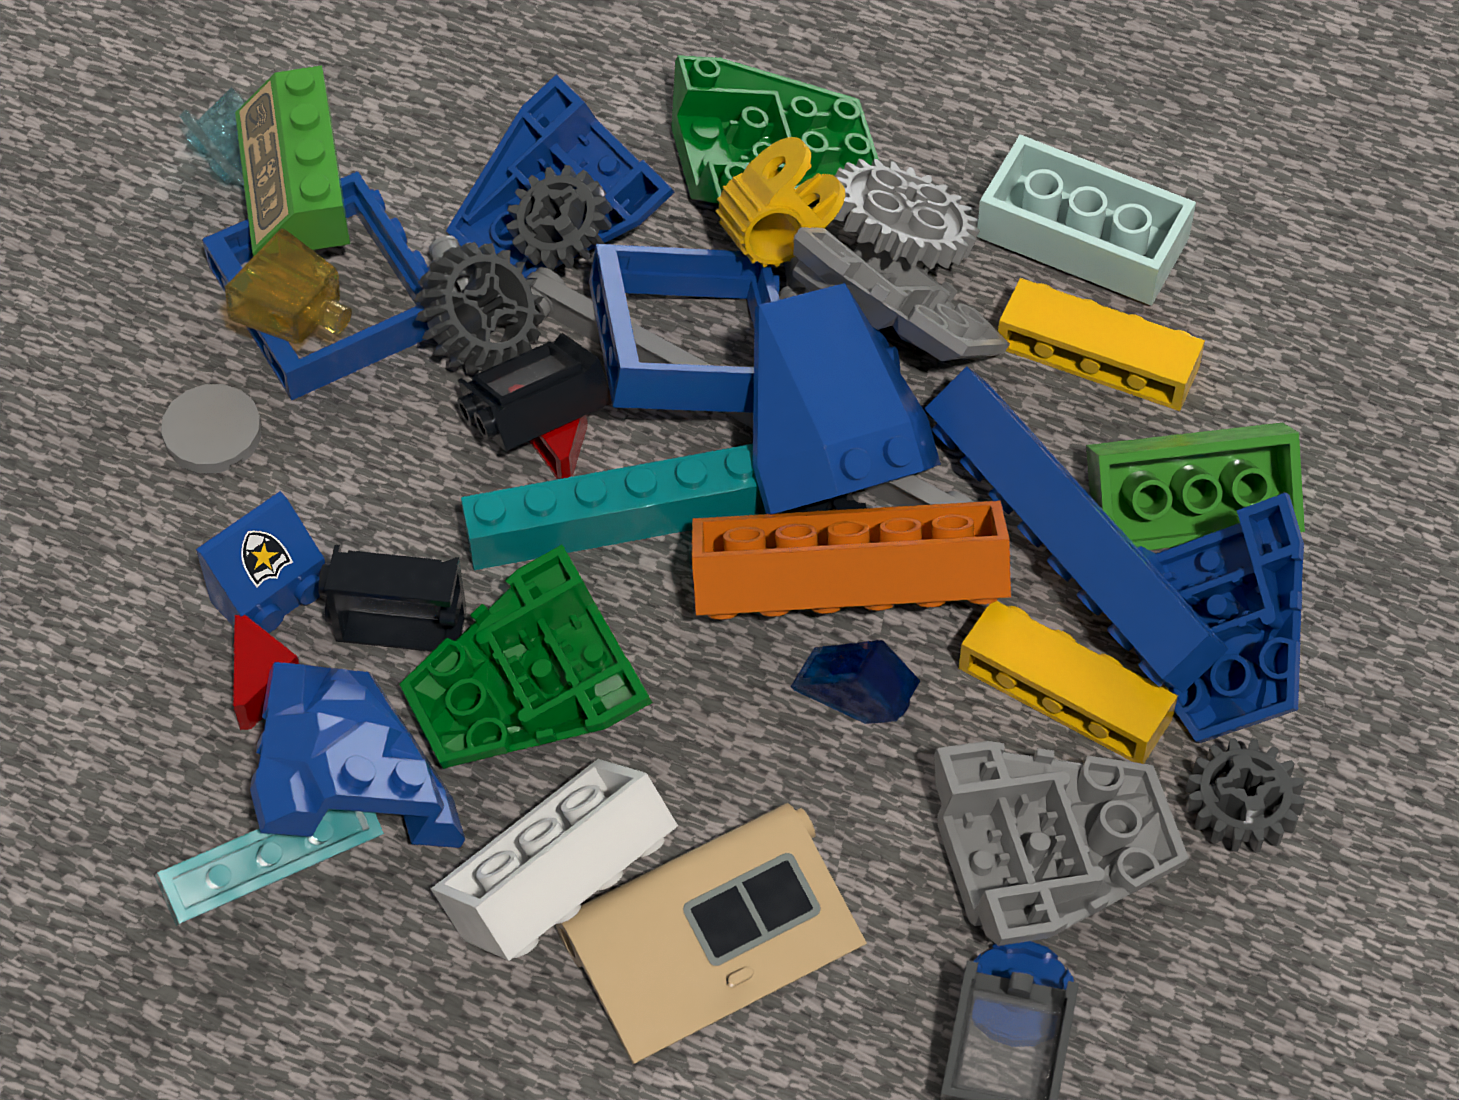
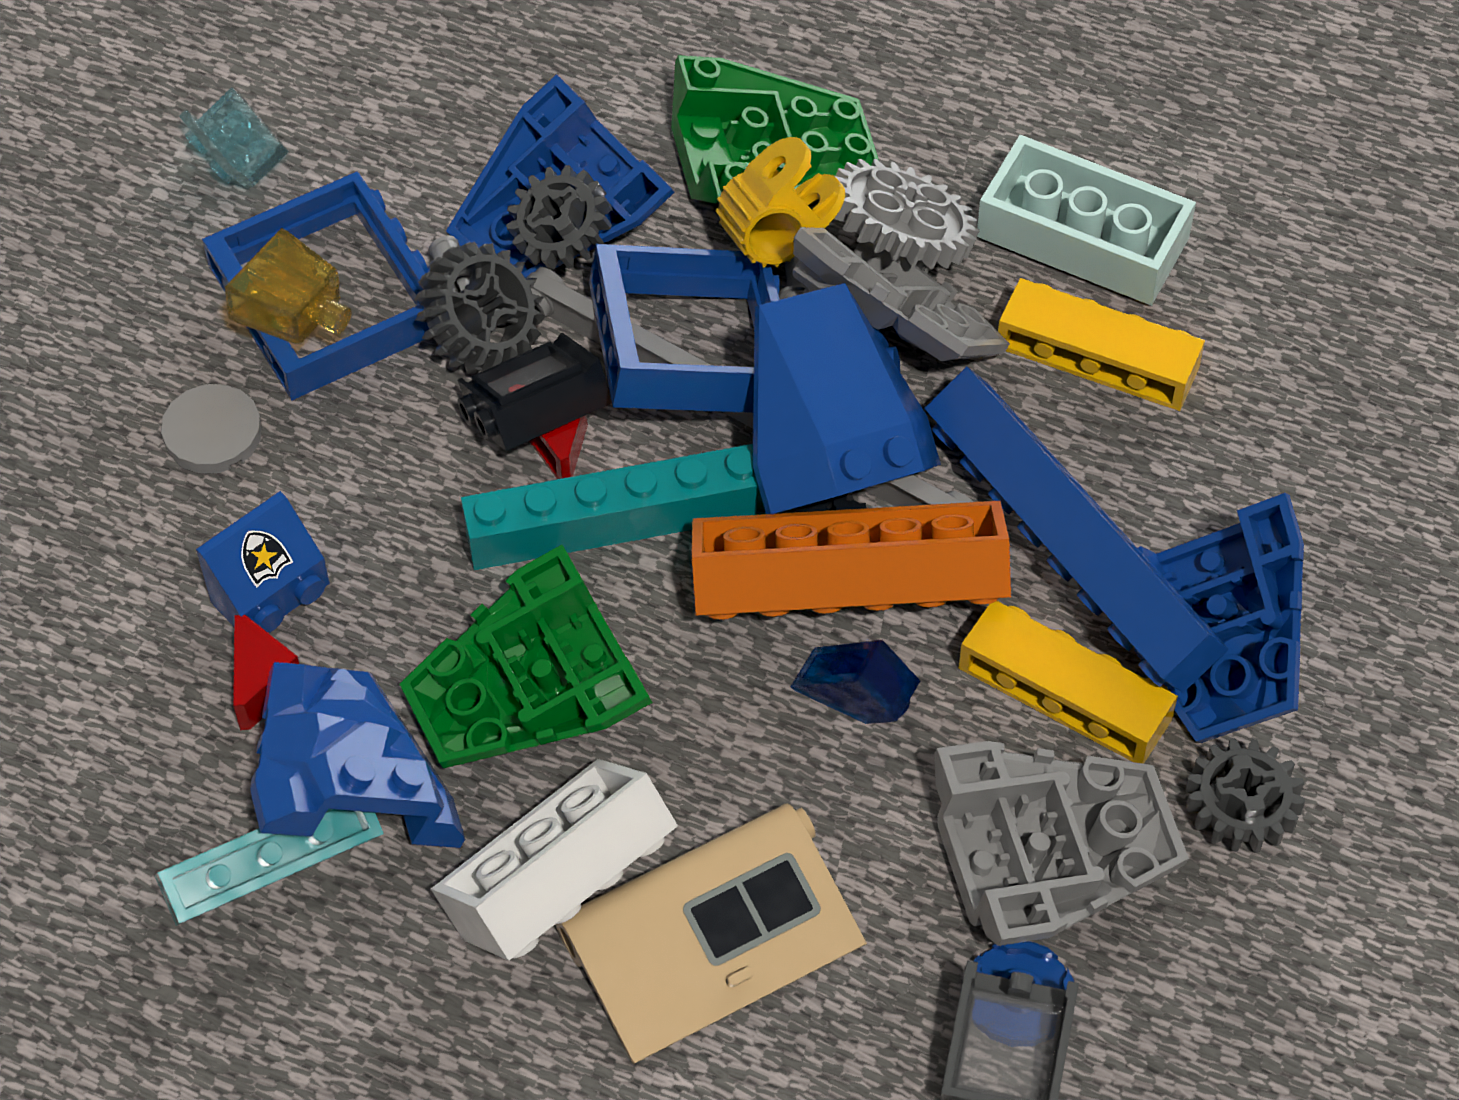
bright green slope [235,65,350,259] -> none
black window [318,545,467,652] -> none
bright green slope [1086,422,1305,550] -> none

